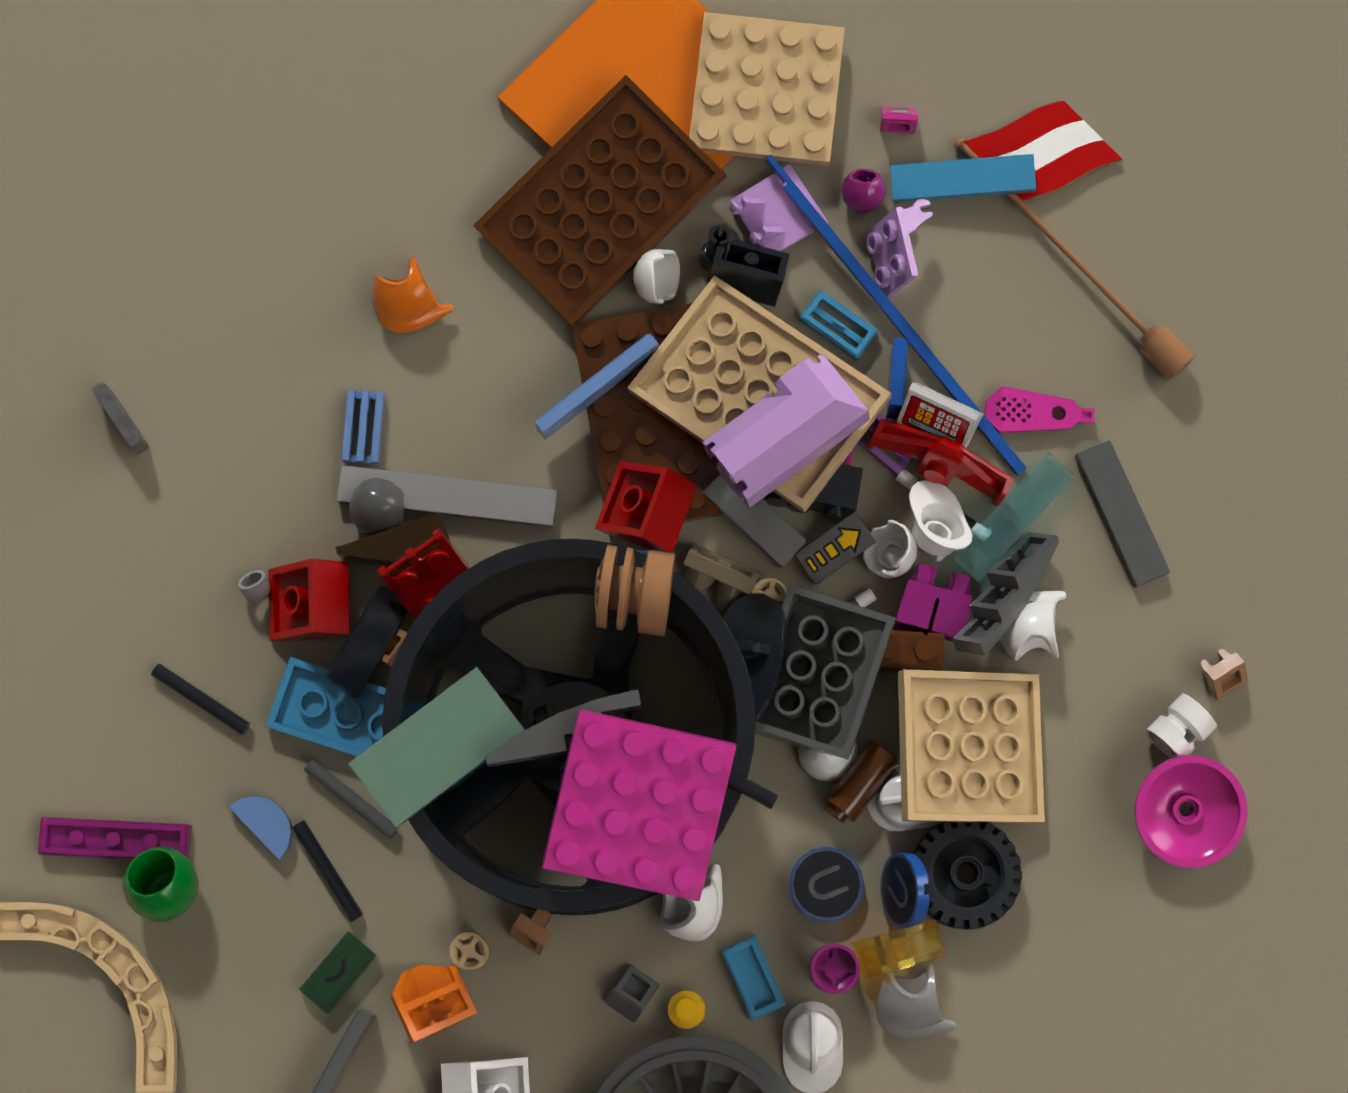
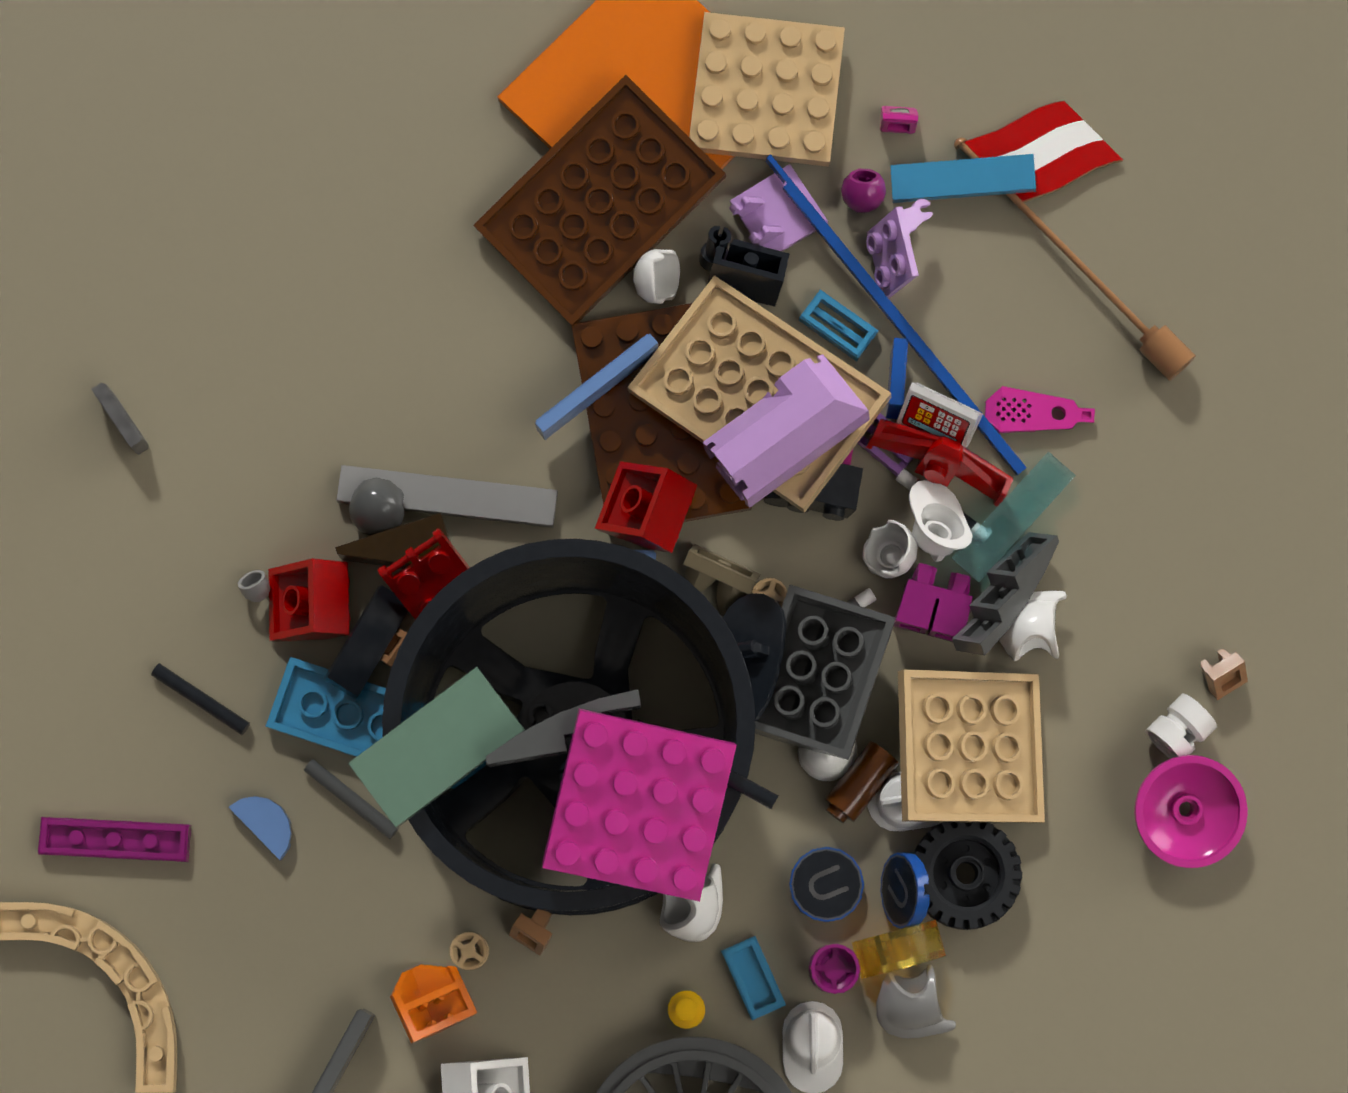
green helmet [122,846,199,922] -> none
black bar [292,820,363,922] -> none
clear green tile [299,931,378,1014] -> none
medium blue tile [342,389,385,465] -> none
orange piece [373,256,453,333] -> none
medium nougat wheel [593,545,675,637] -> none
dark grey slope [605,964,660,1022] -> none
dark grey tile [702,474,807,568] -> none
flat silver tile [795,512,877,584] -> none
reddish brown brick [879,630,944,672] -> none
dark grey tile [1075,440,1170,588] -> none

